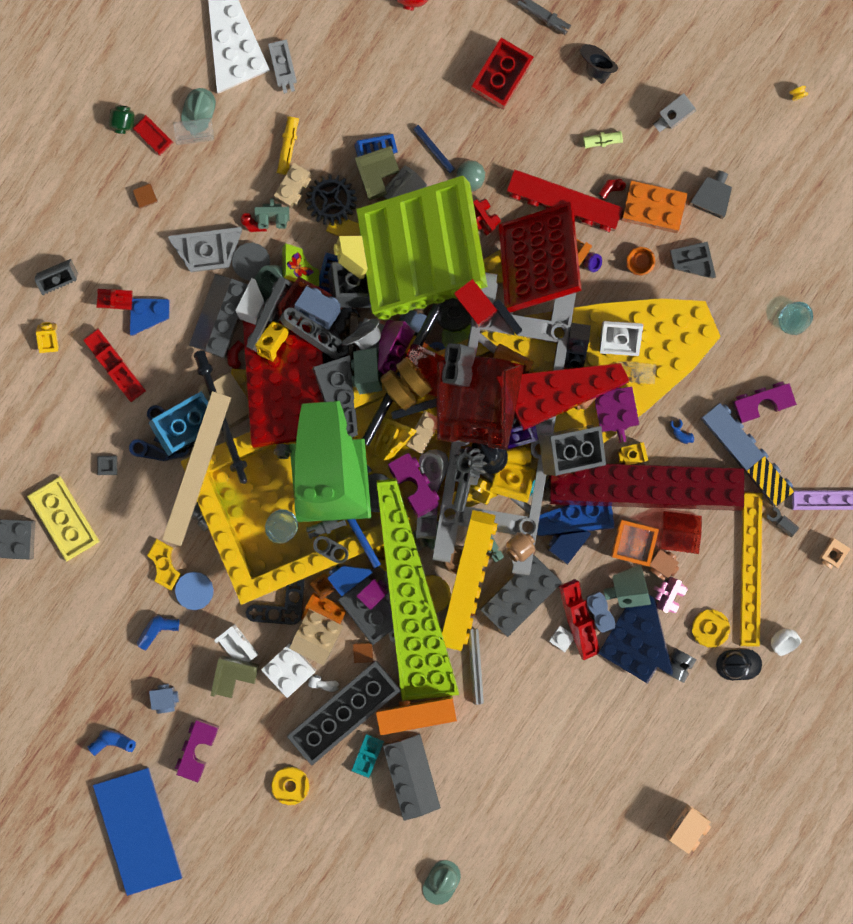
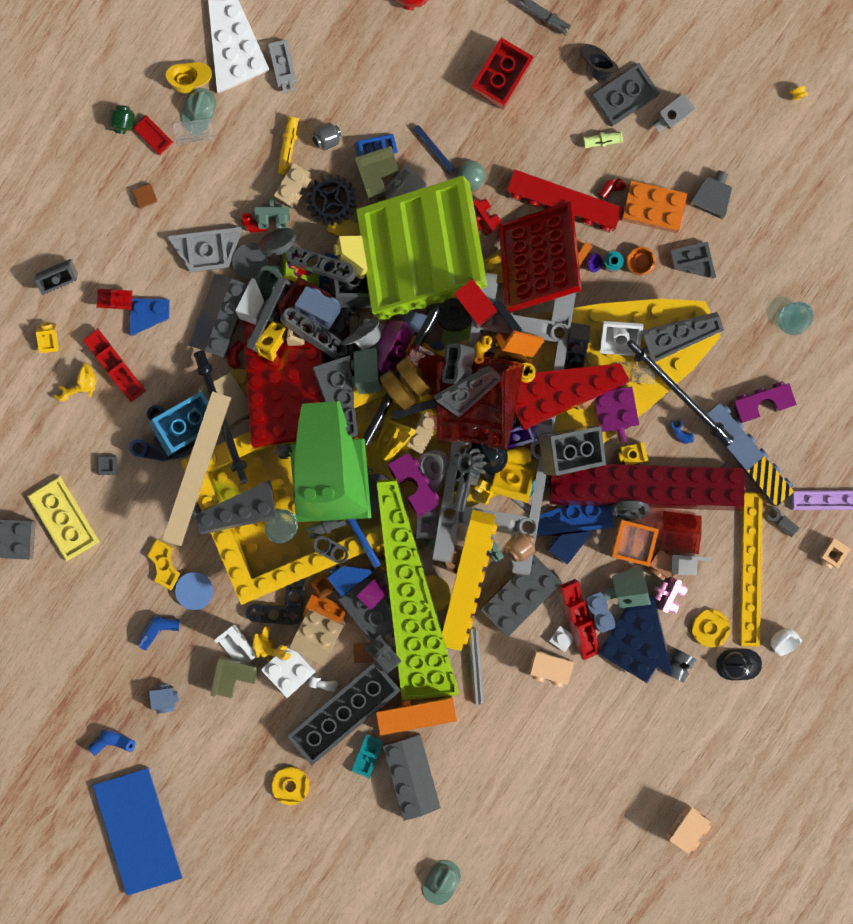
magenta arch [175,719,220,783] -> none
none -> yellow piece [54,362,96,402]
none -> yellow piece [166,62,212,93]
none -> dark grey wing [196,480,277,535]
none -> yellow piece [253,626,291,661]
none -> dark grey tile [259,228,297,256]
none -> dark grey beam [286,247,356,283]
none -> tan slope [287,323,306,346]
none -> dark grey head [312,122,341,151]
none -> dark grey hips [364,636,401,674]
none -> dark grey wing [434,366,503,417]
none -> yellow arm [474,336,492,364]
none -> orange panel [495,331,544,357]
none -> yellow bush [517,363,536,383]
none -> light nougat piece [529,650,574,687]
none -> dark grey tile [591,63,660,127]
none -> teal brick [603,251,624,272]
none -> dark grey tile [612,501,650,520]
none -> black bar [627,340,734,446]
none -> dark grey wing [641,312,724,362]
none -> light grey panel [672,555,711,575]

